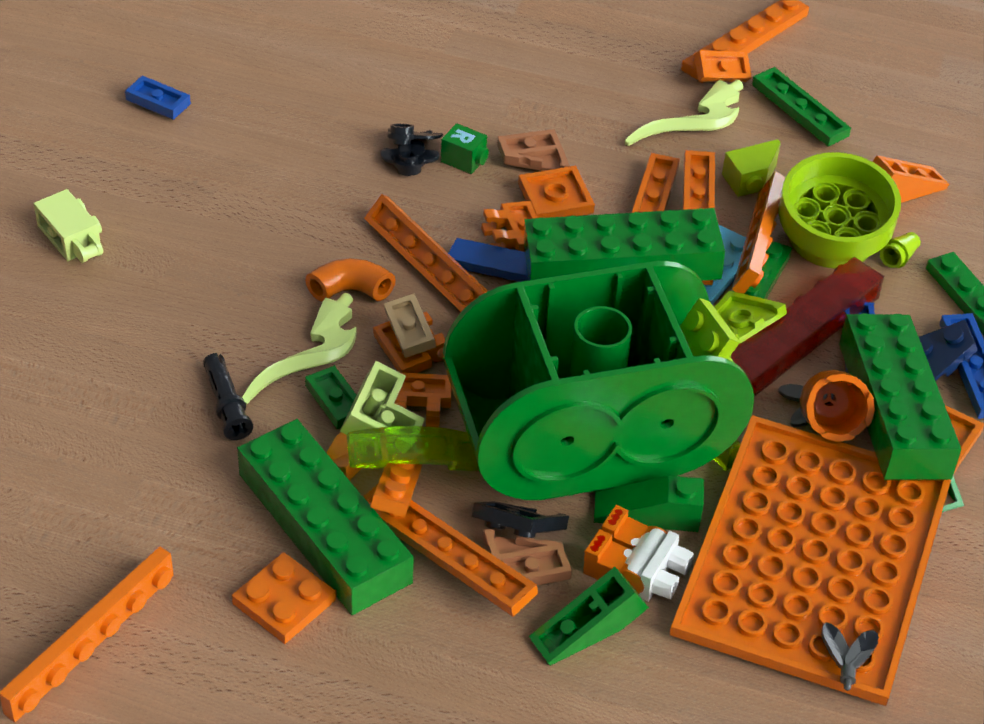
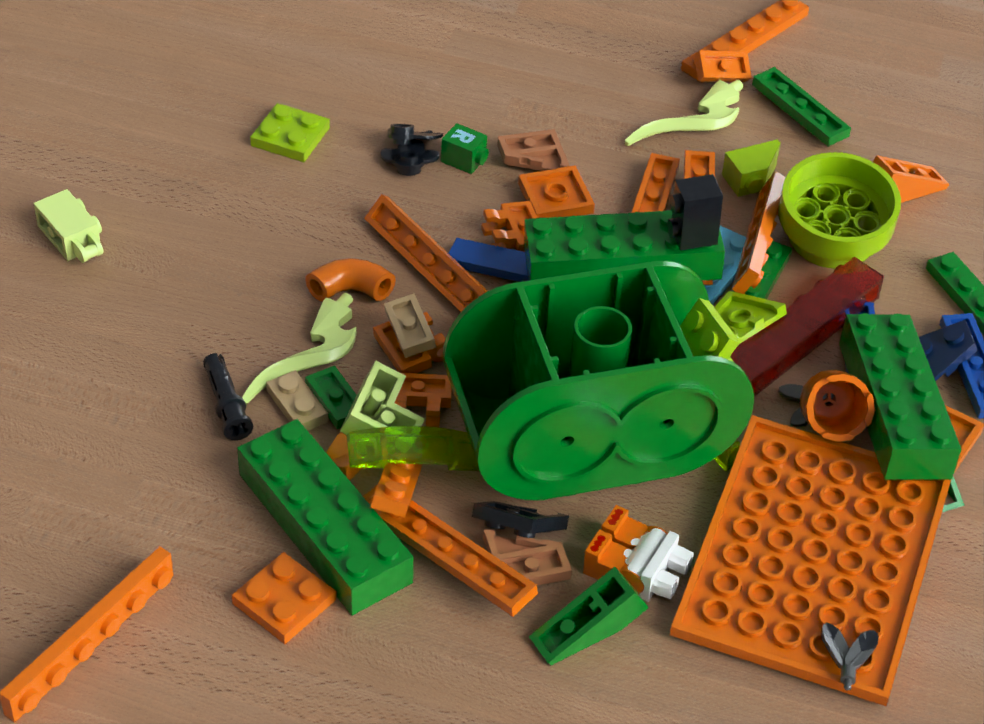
blue plate [125,75,191,120] -> none
green slope [594,475,704,532] -> none
lime cone [880,232,921,268] -> none
none -> lime plate [250,103,330,162]
none -> tan plate [266,370,328,431]
none -> black brick [667,174,723,251]

